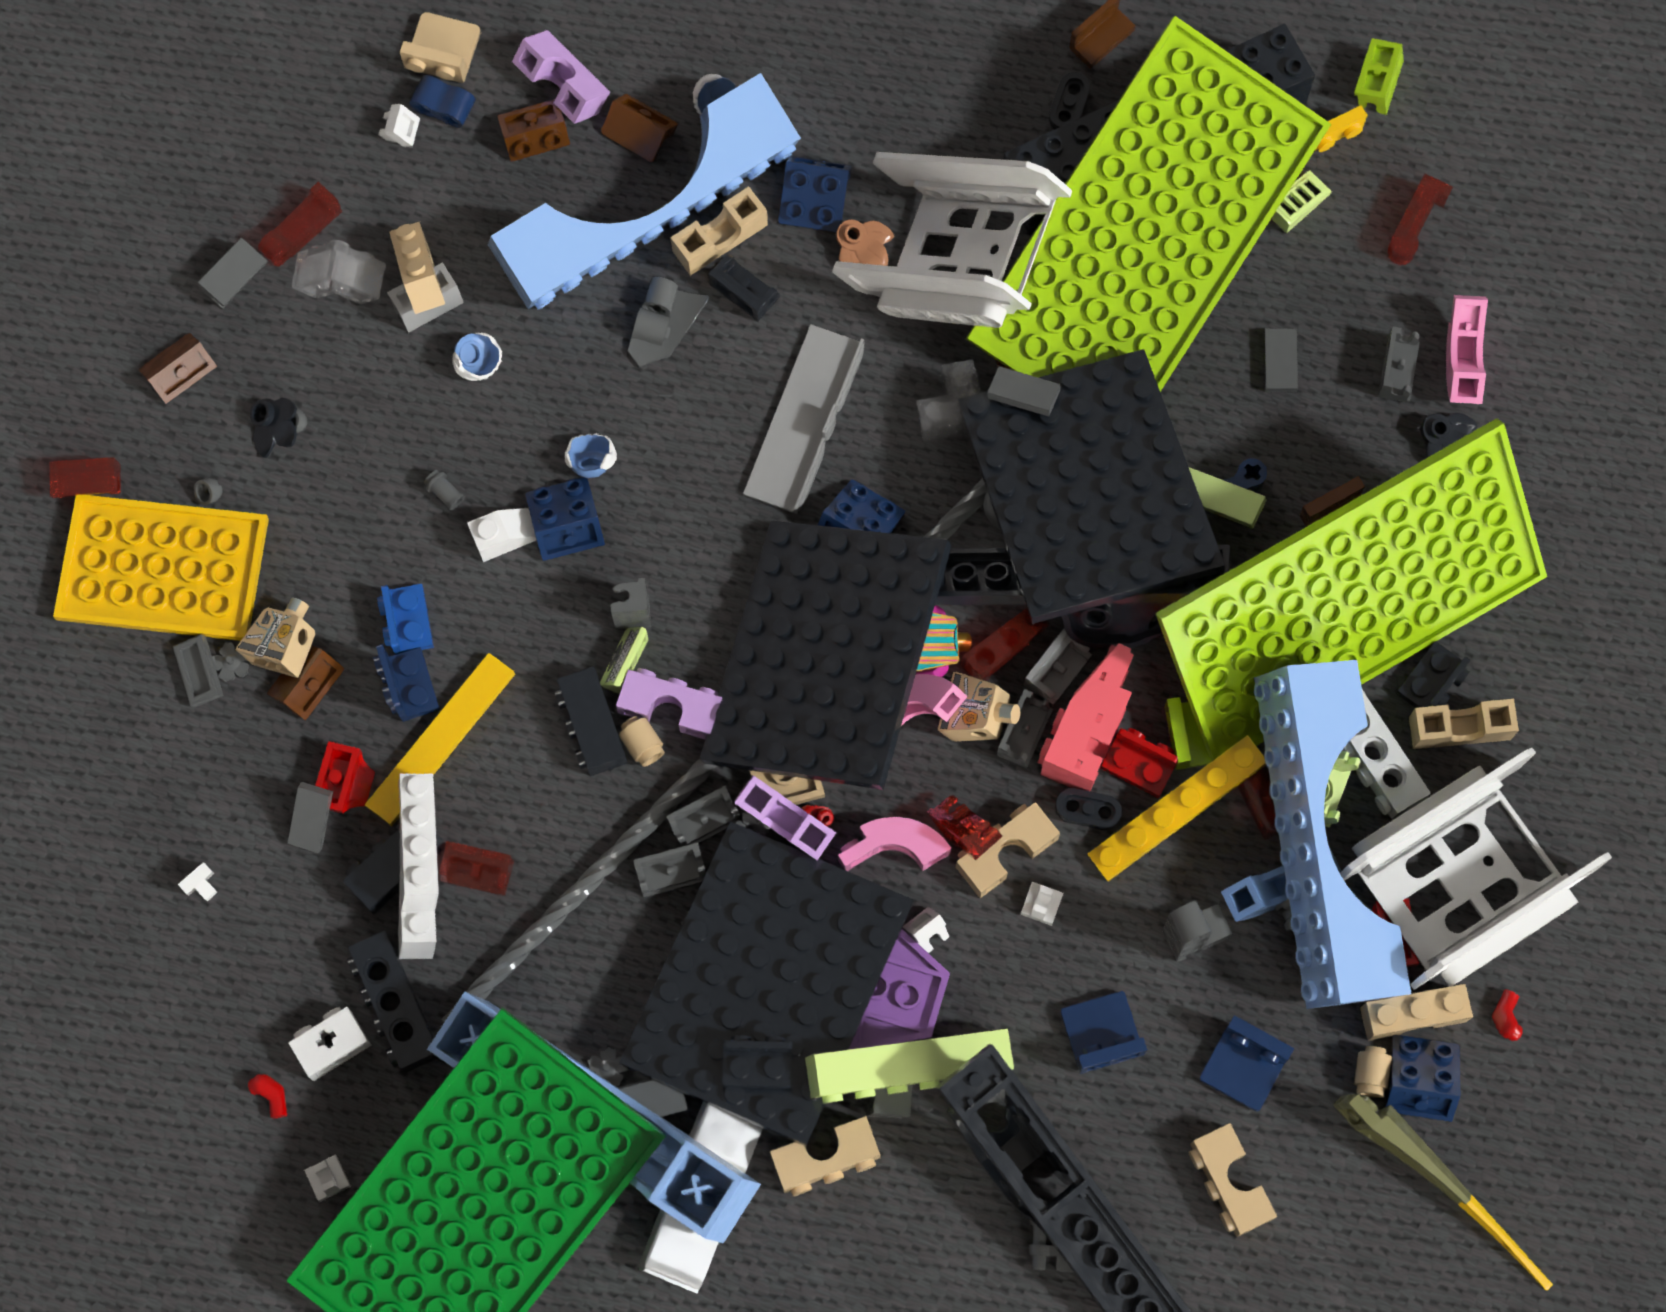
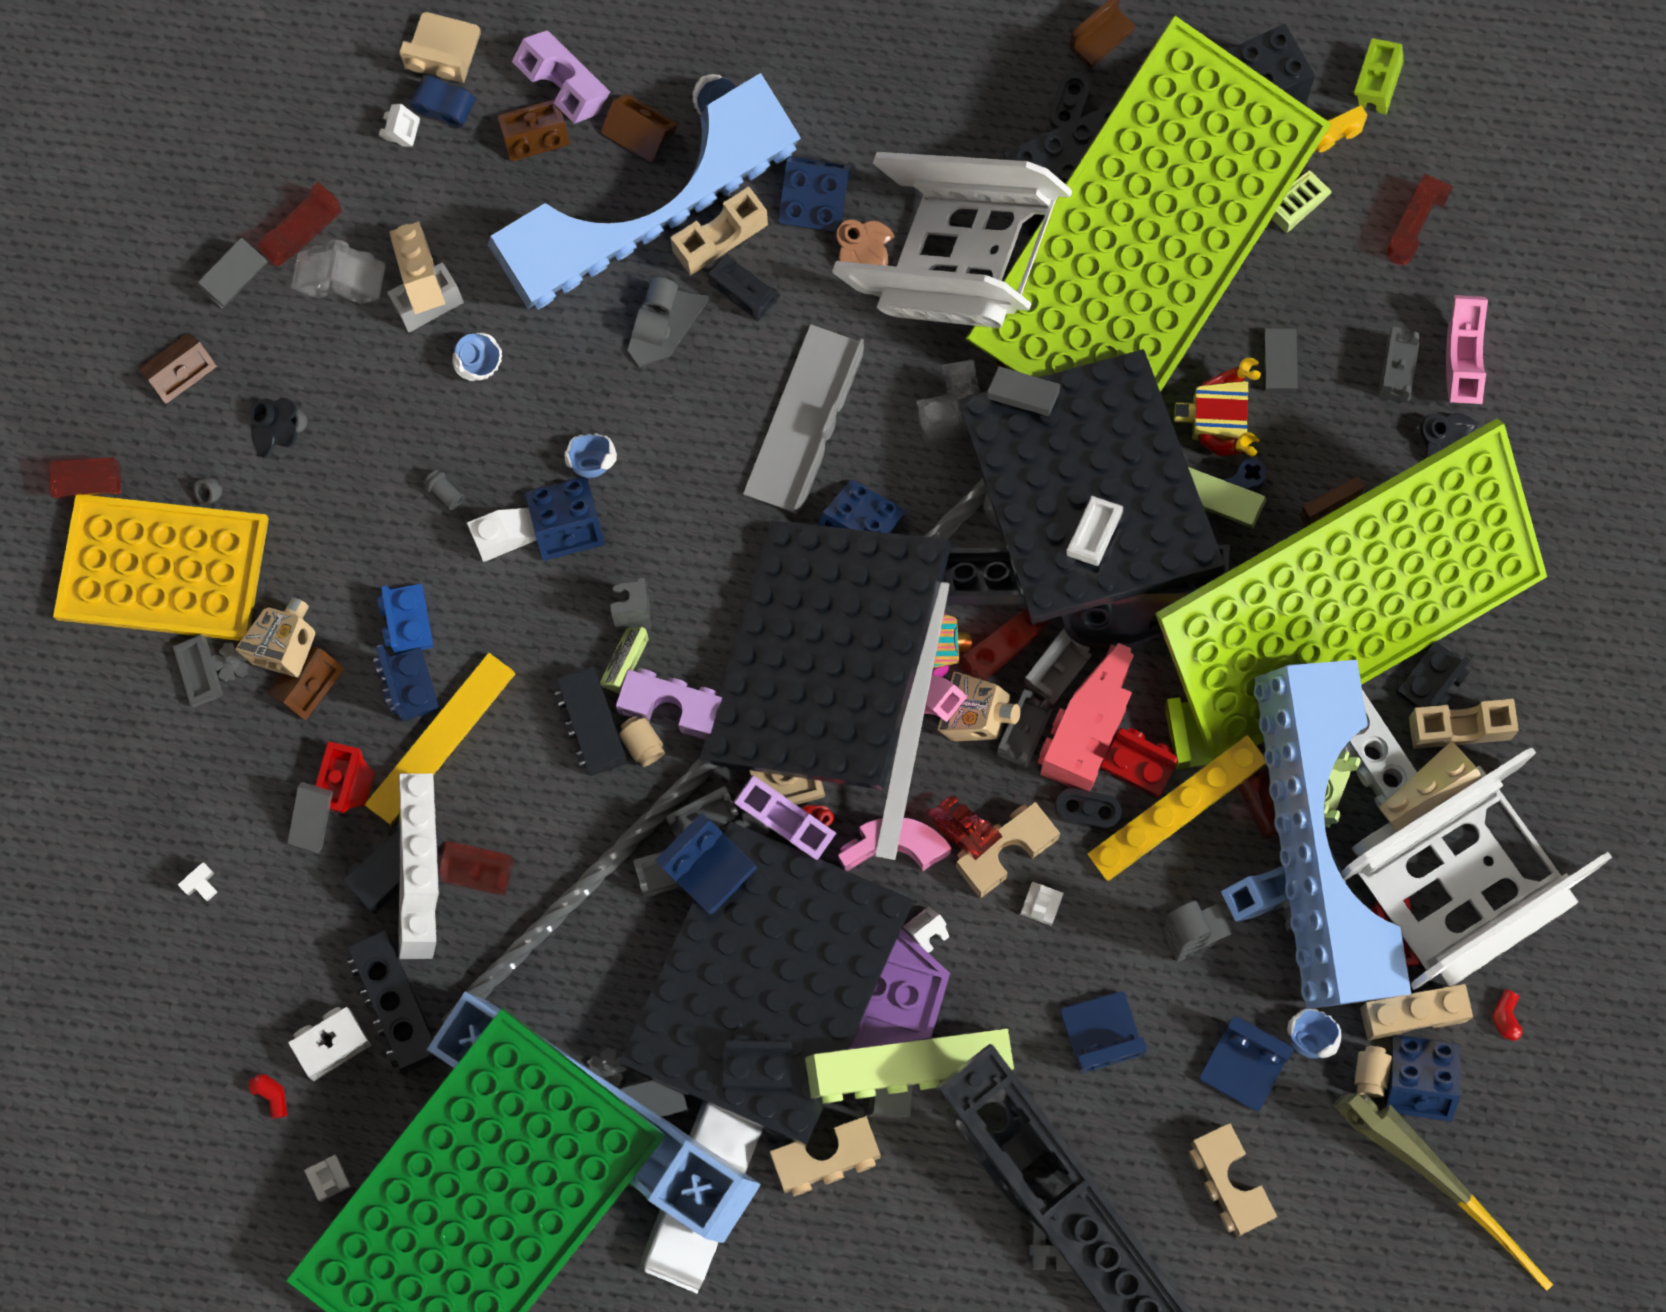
none -> dark blue bracket [655,813,757,914]
none -> white sticker [875,582,950,860]
none -> white tile [1067,496,1123,566]
none -> torso [1174,357,1261,457]
none -> medium blue hair [1287,1008,1341,1059]
none -> tan wing [1379,741,1482,832]

